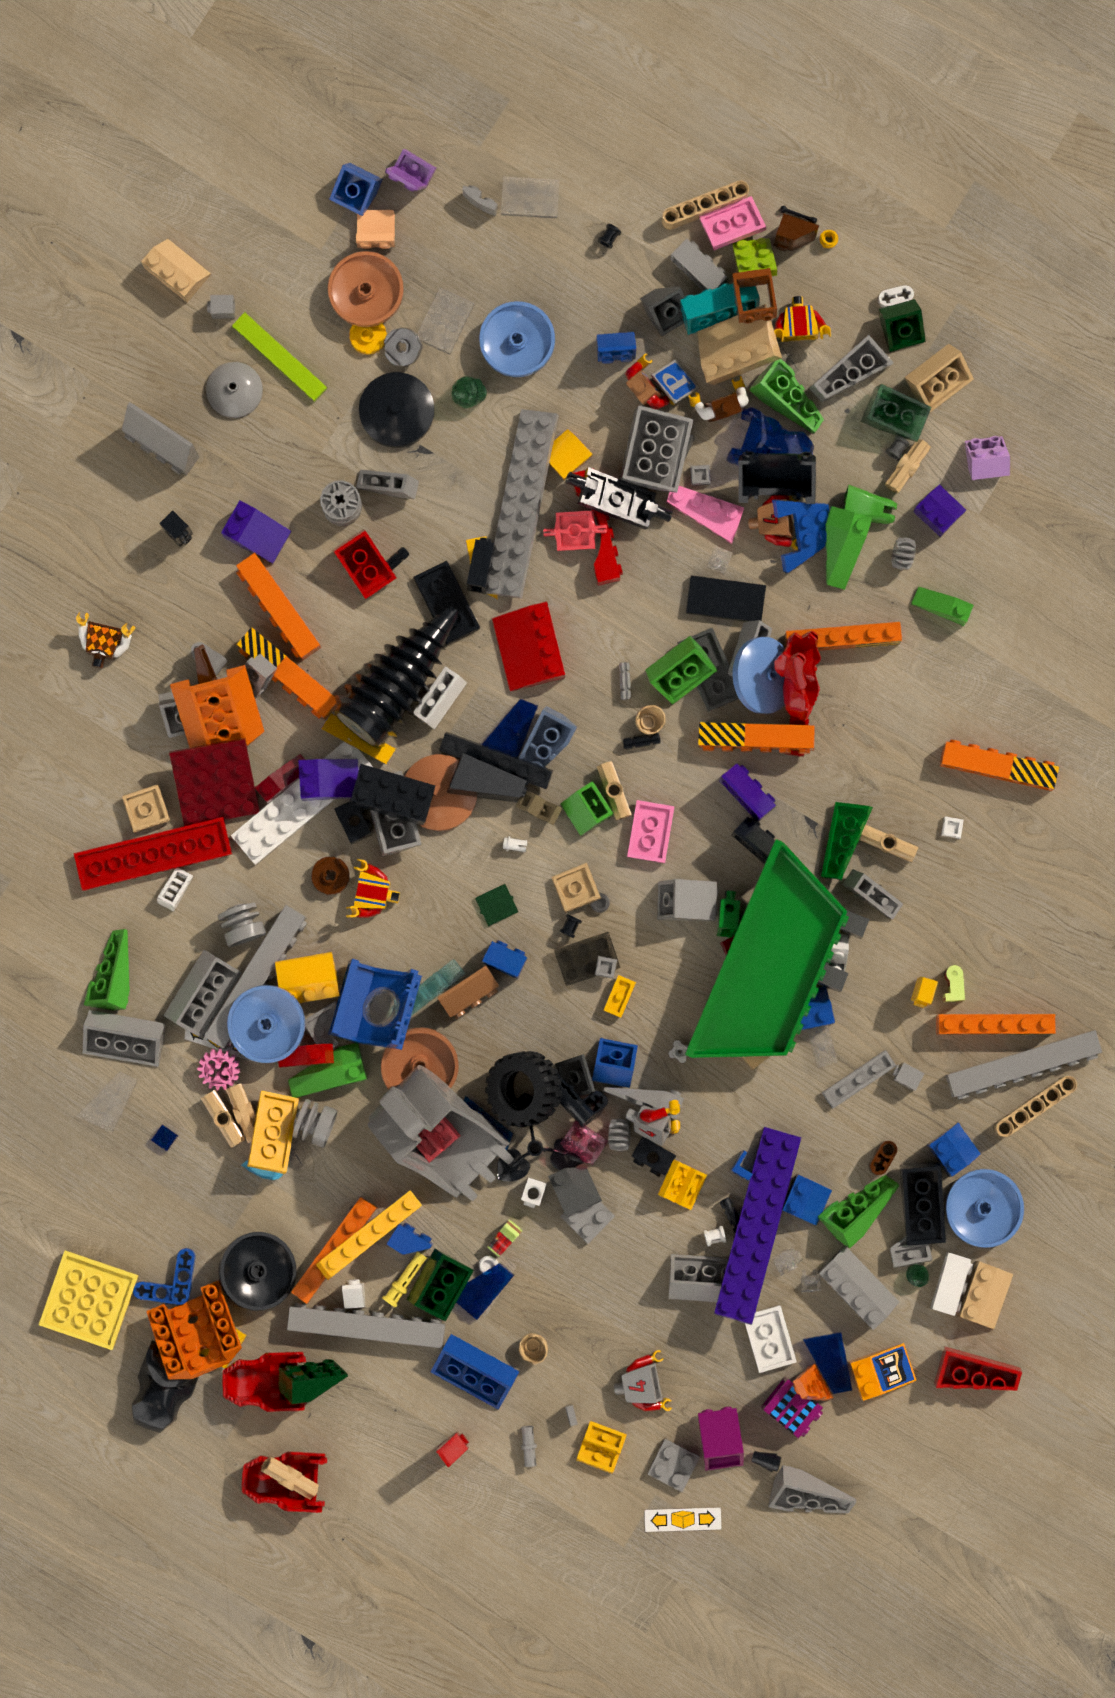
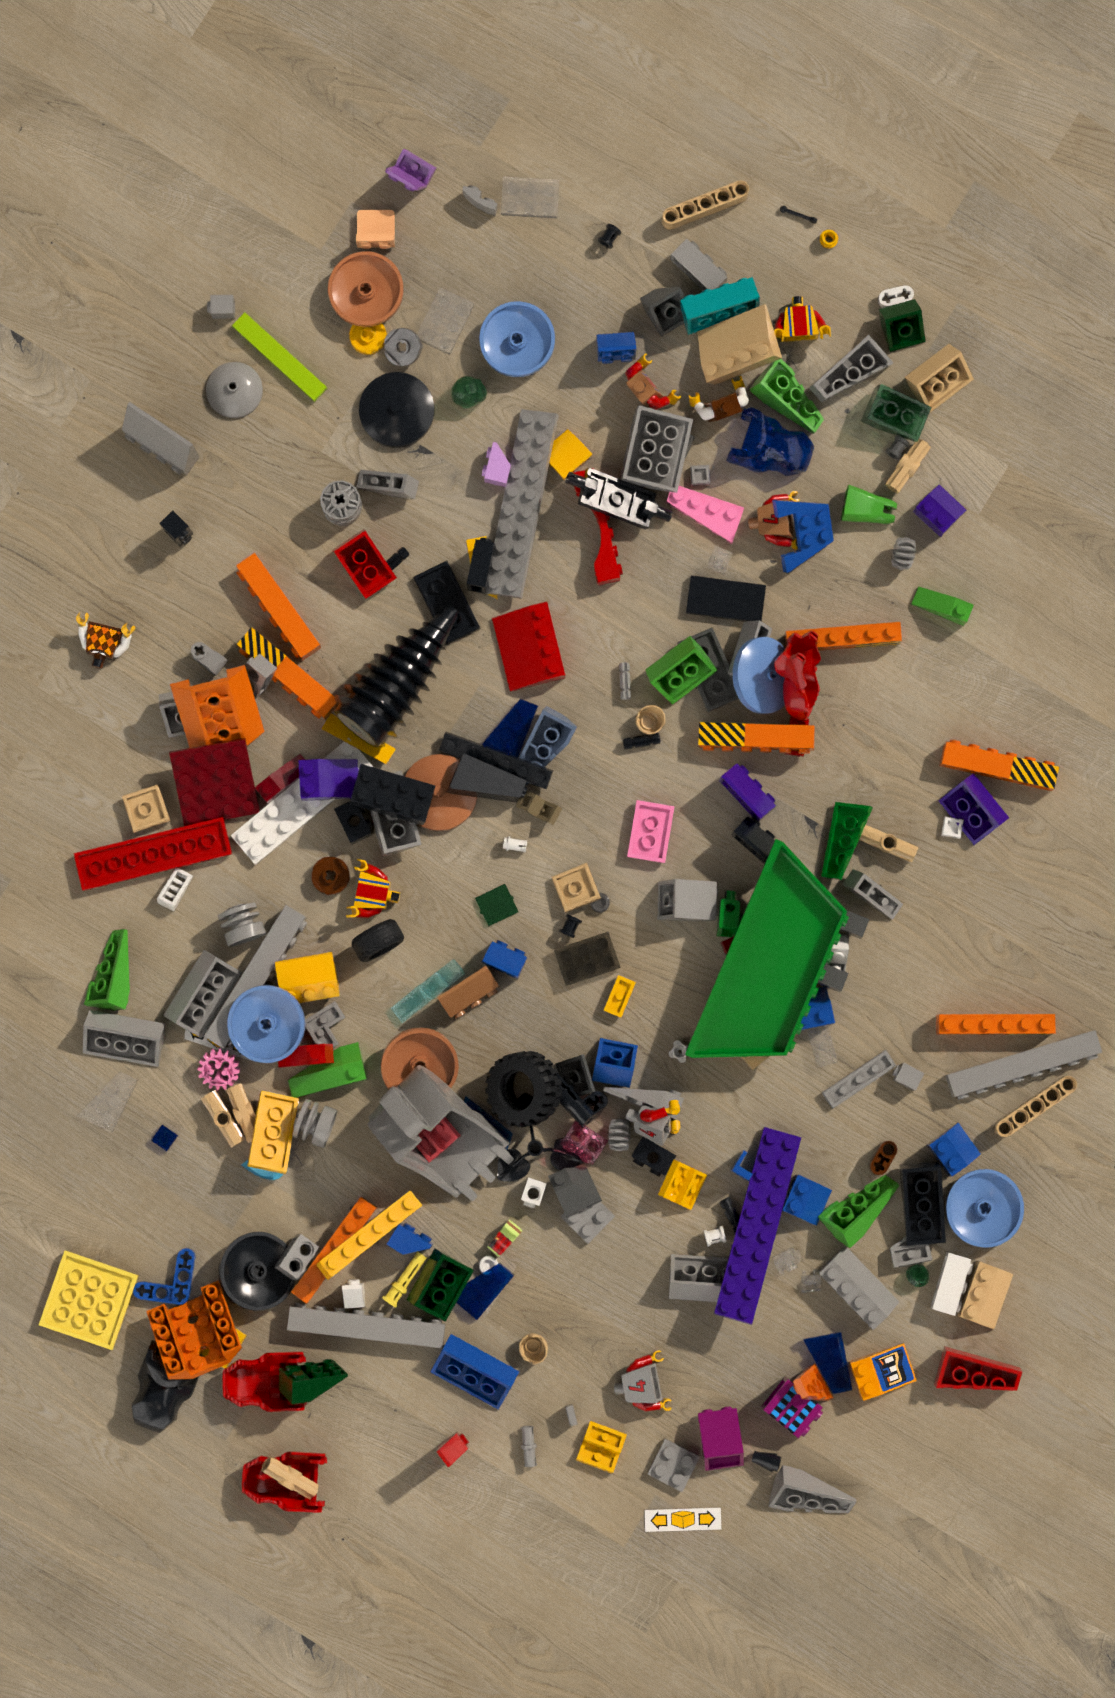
tan slope [141,239,211,303] -> none
reddish brown slope [194,644,217,684] -> none
dark purple slope [221,500,291,564] -> none
blue panel [328,959,422,1050] -> none
blue slope [329,163,383,216] -> none
white brick [414,666,467,729] -> none
coral plate [543,510,607,551] -> none
bright green slope [560,781,613,836] -> none
light grey tile [595,956,617,979] -> none
tan piece [597,761,632,821] -> none
piece [651,359,699,404] -> none
bright pink plate [699,196,766,250] -> none
lime plate [732,238,777,276] -> none
dark orange window [733,268,777,324] -> none
black windscreen [739,451,816,504] -> none
white plate [745,1305,797,1373] -> none
reddish brown slope [773,213,819,252] -> none
bright green wedge [825,506,872,590] -> none
yellow brick [911,977,938,1008] -> none
yellowish green leg [943,965,965,1002] -> none
lavender slope [965,436,1010,480] -> none
none -> light grey brick [275,1234,319,1280]
none -> black tyre [351,919,404,962]
none -> lavender slope [482,442,511,487]
none -> dark purple slope [938,773,1009,845]

